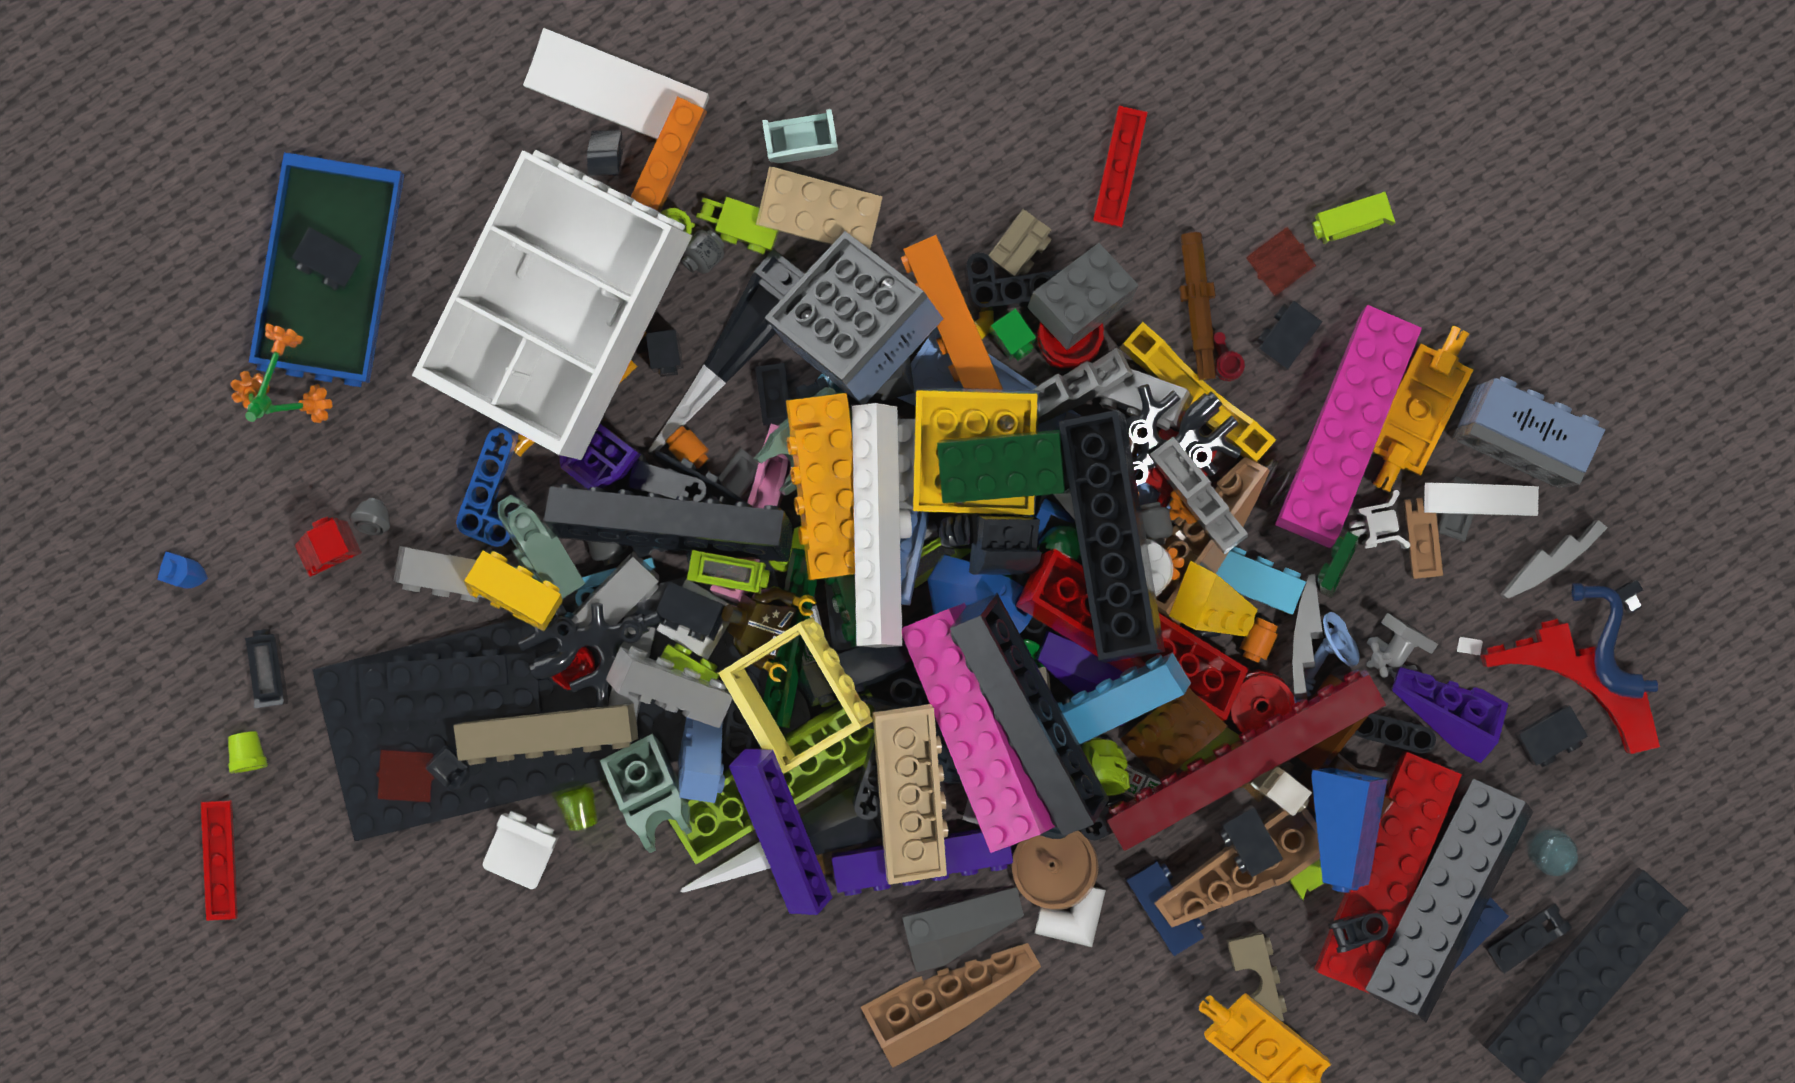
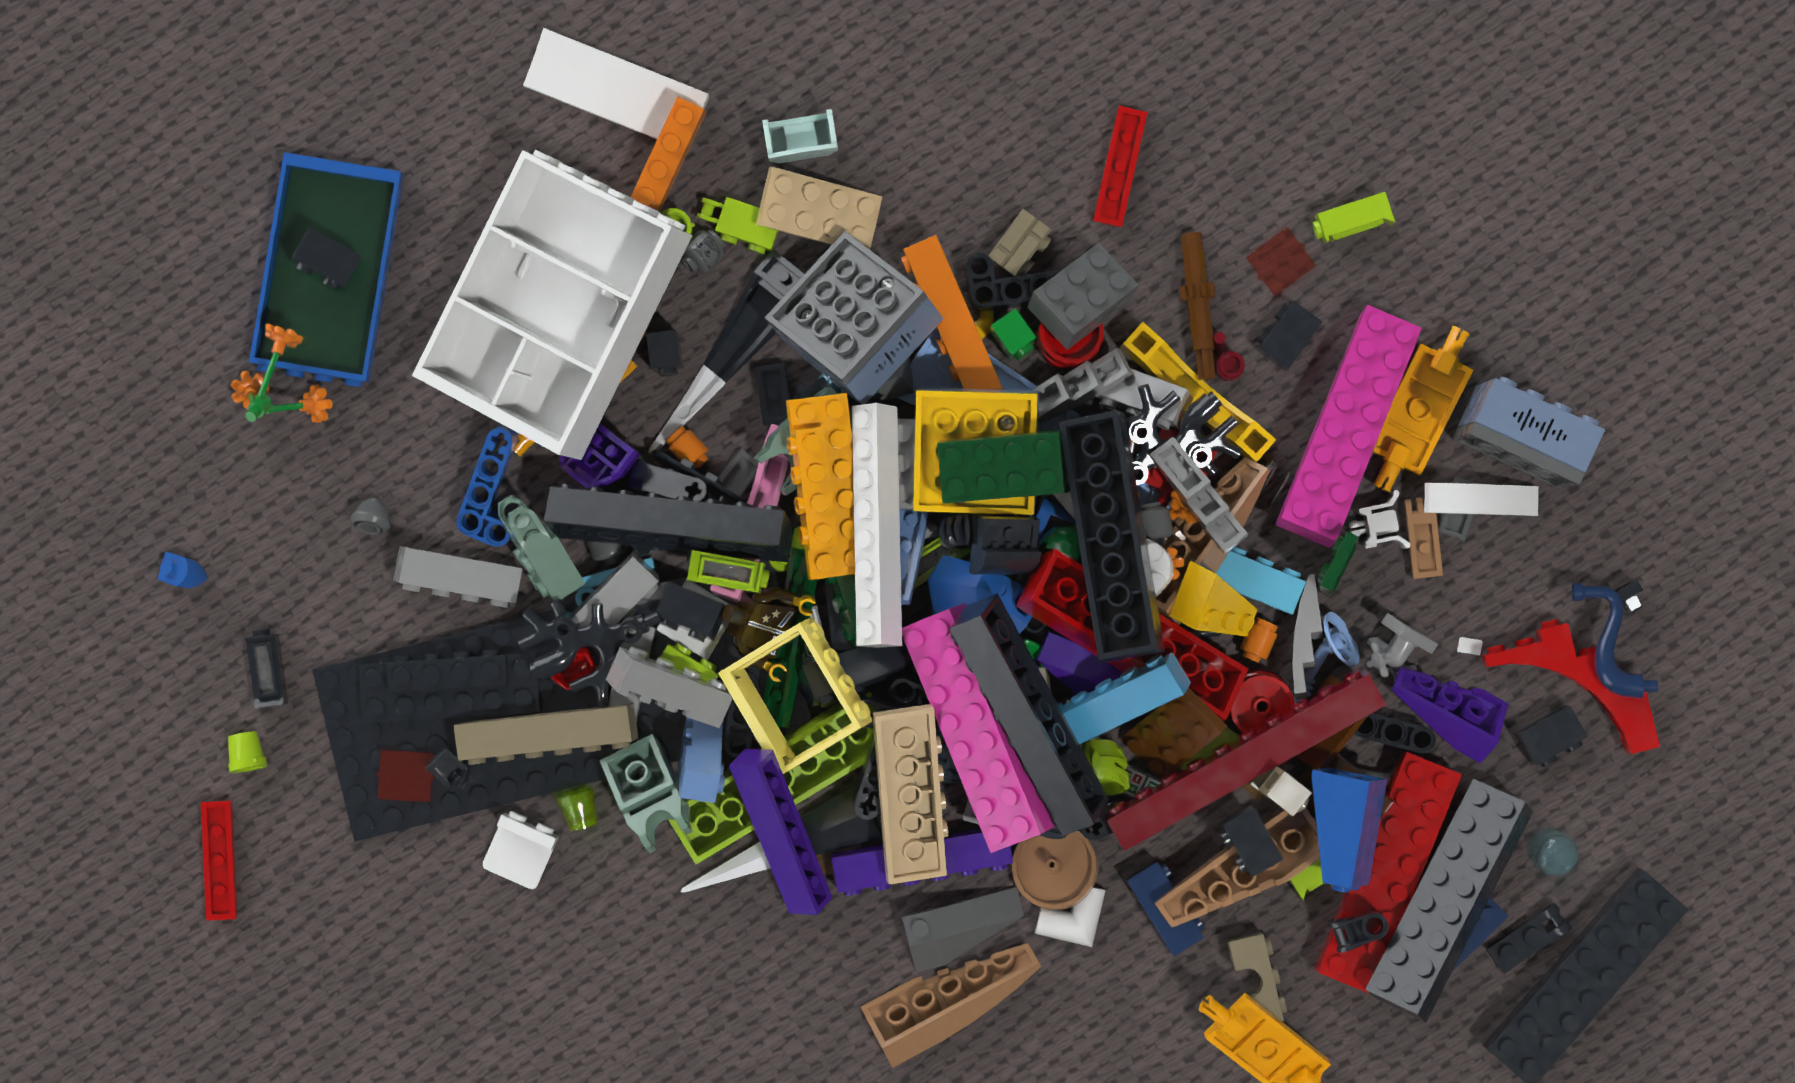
red wedge [295,516,362,577] -> none
yellow wedge [464,551,563,631] -> none
black beam [587,130,623,176] -> none
white tile [899,509,912,539] -> none
light grey slope [1500,520,1608,599] -> none

